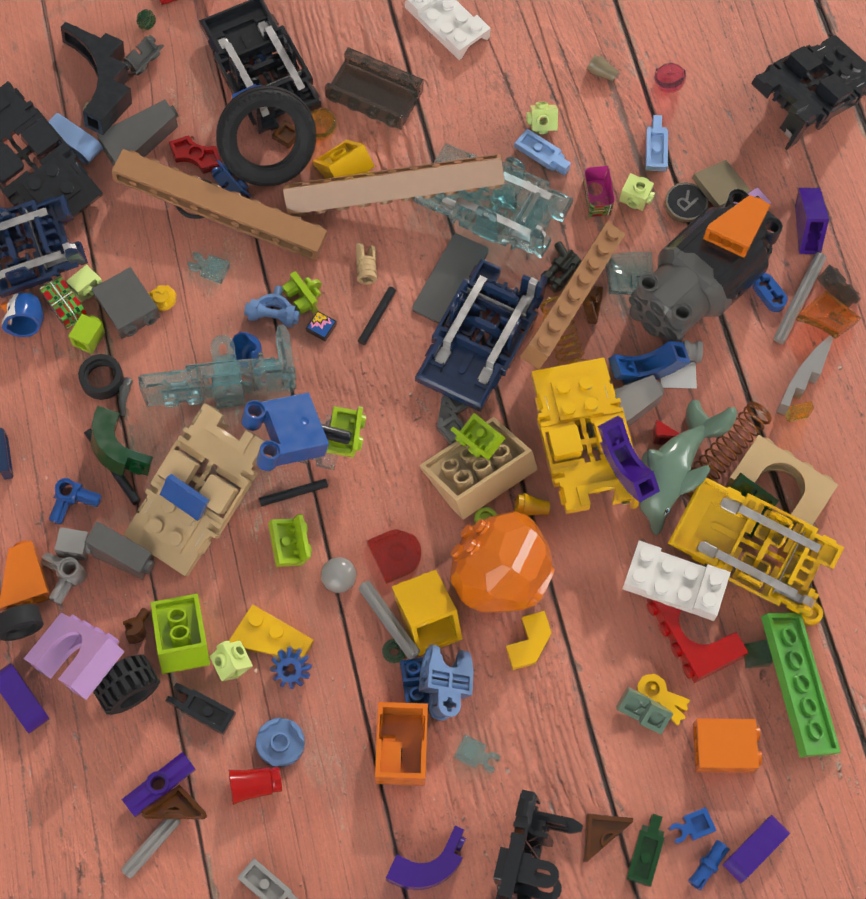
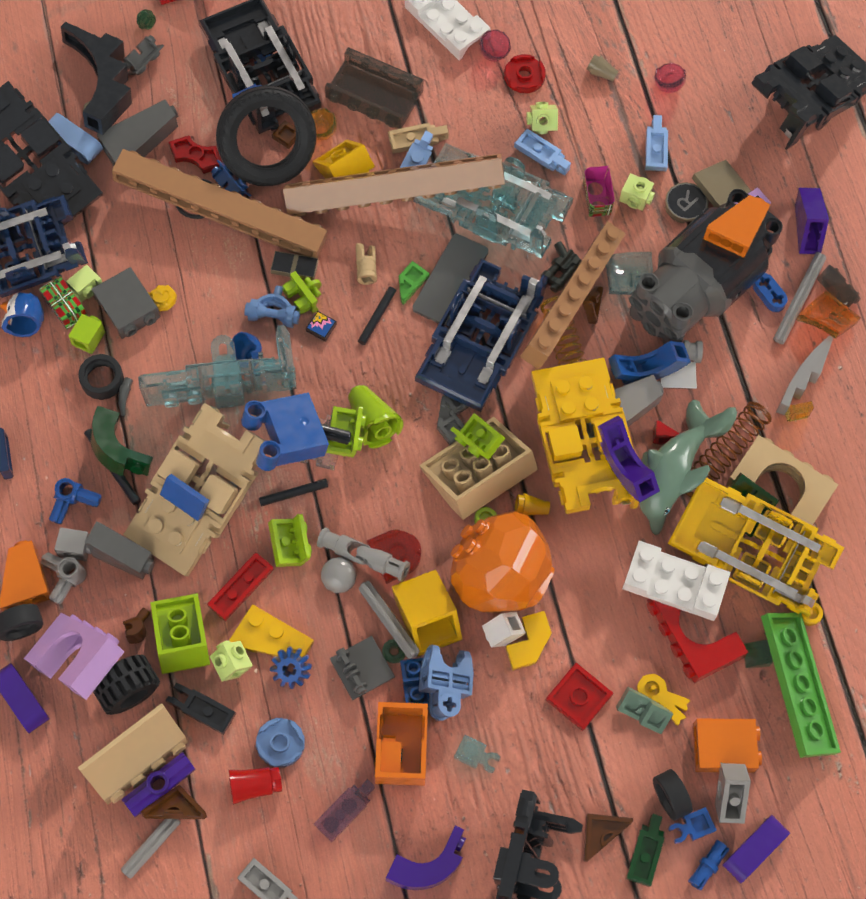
clear light blue plate [188,252,230,284] -> none
none -> tan slope [78,703,188,804]
none -> red plate [207,552,274,622]
none -> black tile [271,251,319,280]
none -> hinge [314,779,375,843]
none -> light grey piece [317,527,410,582]
none -> dark grey hinge [330,636,395,701]
none -> lime cone [348,385,404,449]
none -> tan hinge [388,123,449,154]
none -> bright green tile [399,261,430,305]
none -> light blue hinge [400,131,433,168]
none -> clear pink hair [479,29,511,62]
none -> white brick [482,612,526,648]
none -> red tile [504,54,546,94]
none -> red tile [545,663,614,731]
none -> black tyre [653,769,693,821]
none -> light grey brick [715,763,751,824]

